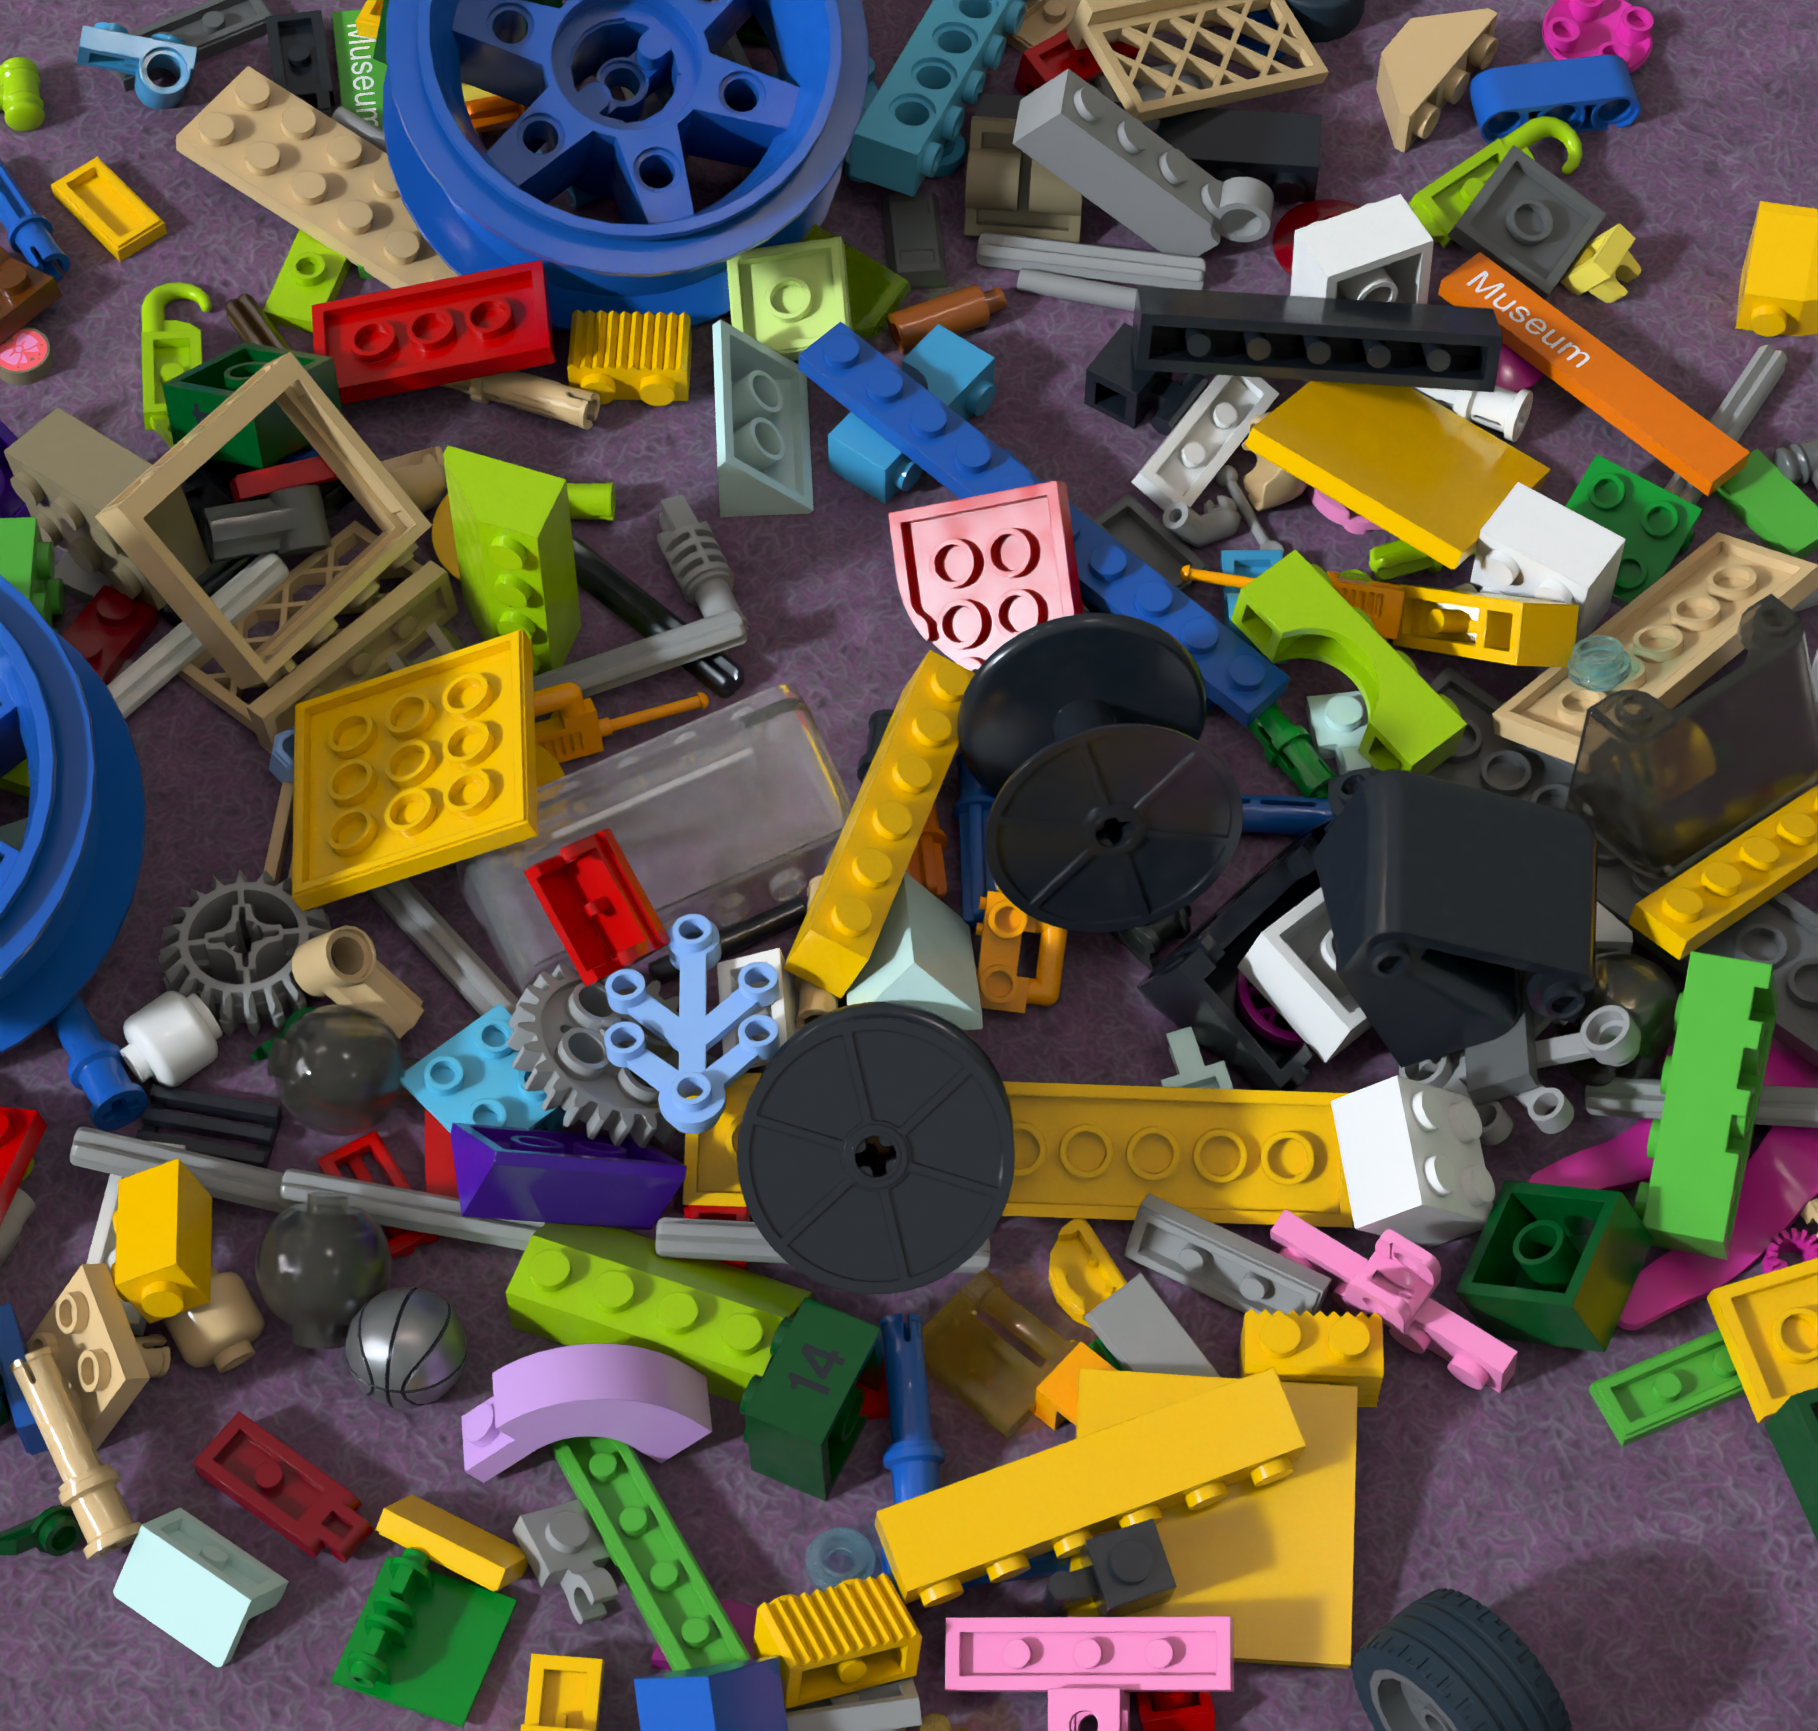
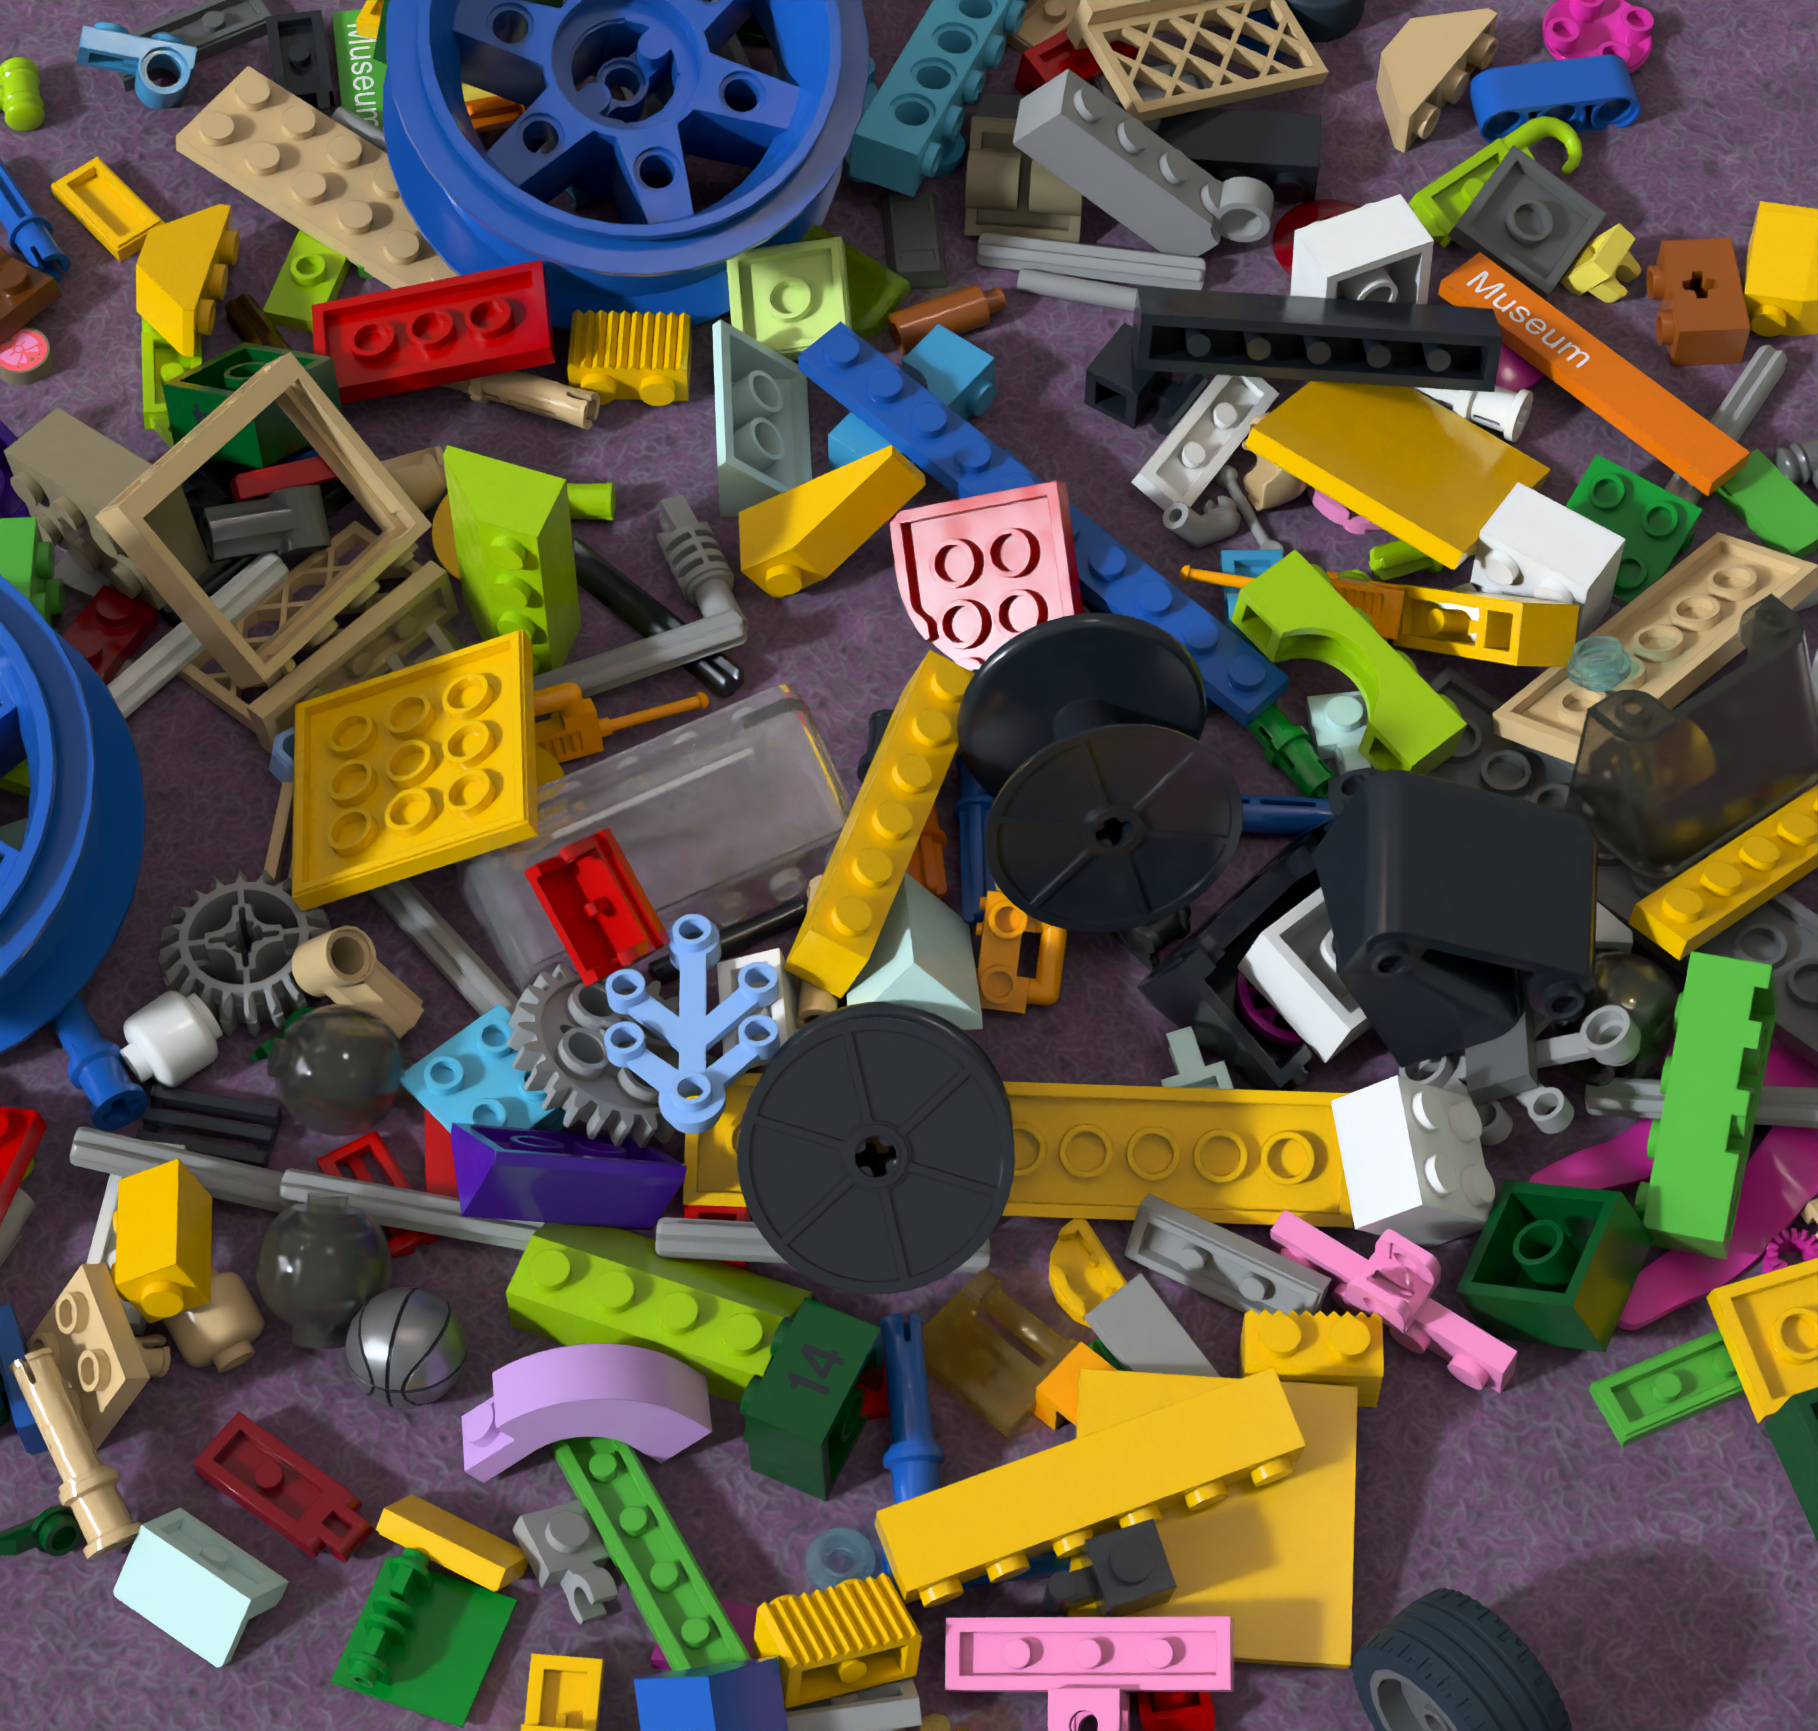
dark grey tile [1092,494,1210,591] -> none
none -> yellow slope [136,204,240,358]
none -> yellow slope [738,445,926,598]
none -> dark orange brick [1646,237,1751,367]

